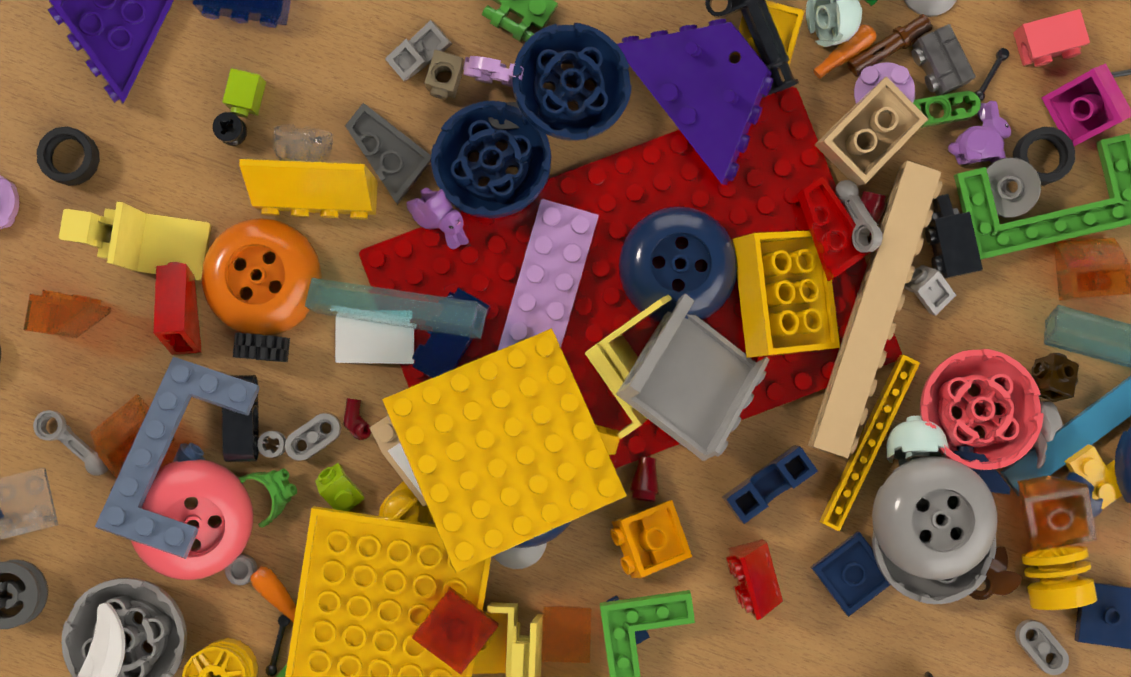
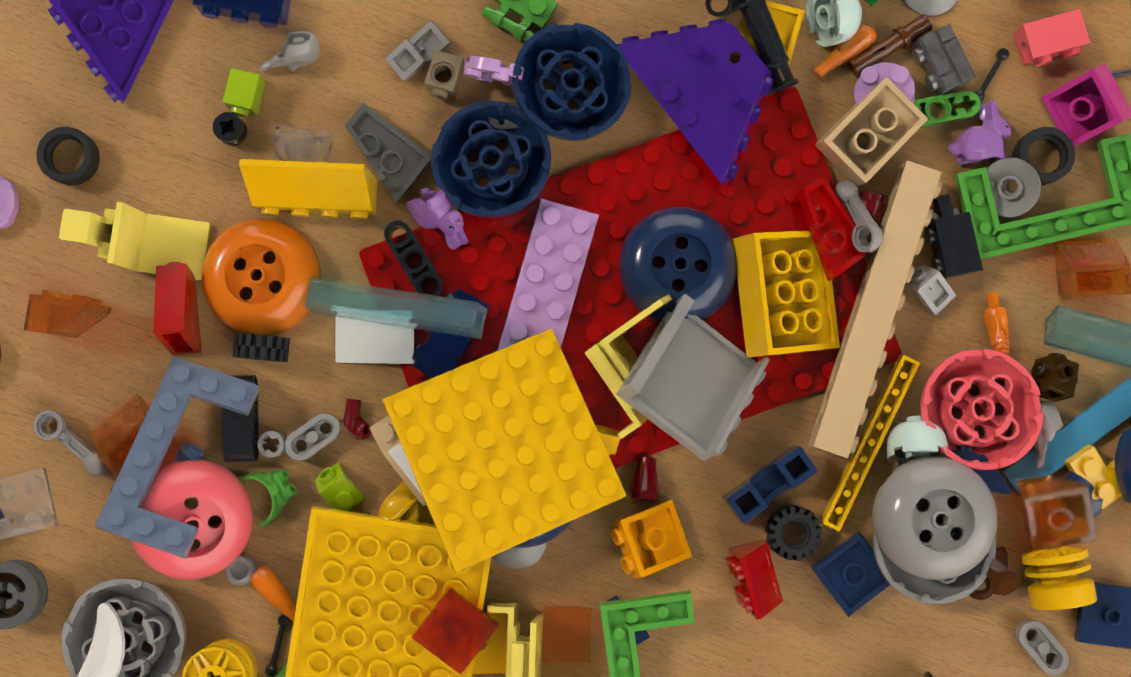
none -> light grey piece [260,31,320,72]
none -> black beam [384,221,445,301]
none -> black tyre [765,505,823,561]
none -> orange piece [984,292,1010,356]

